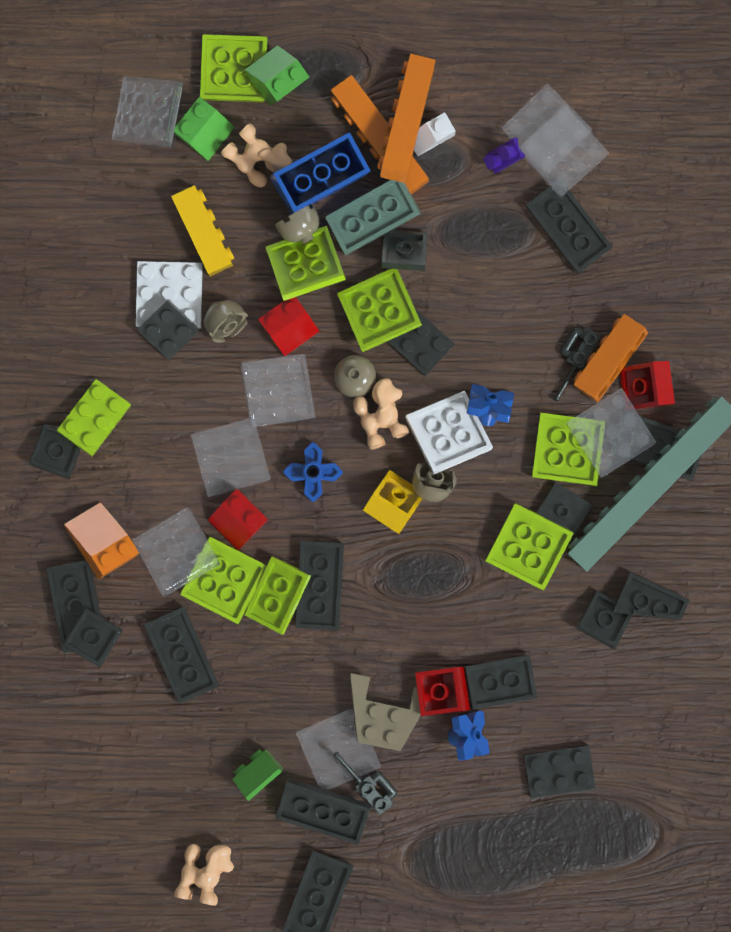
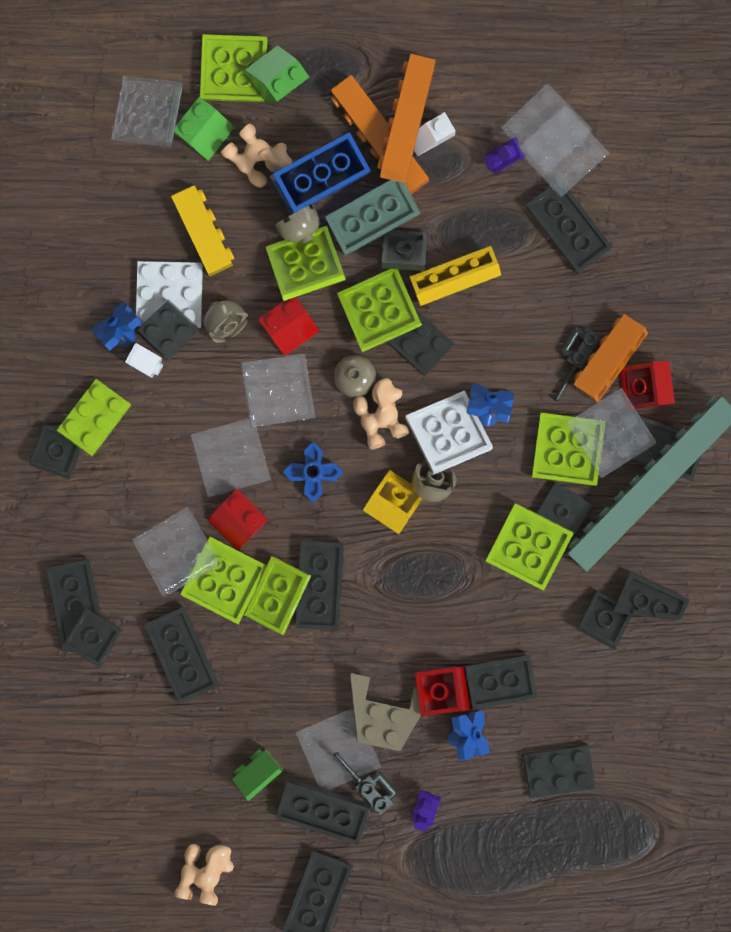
slope [64,502,139,580] -> none
none -> blue plant [91,301,142,350]
none -> white slope [125,343,163,378]
none -> yellow brick [410,246,501,306]
none -> dark purple hips [411,791,441,831]

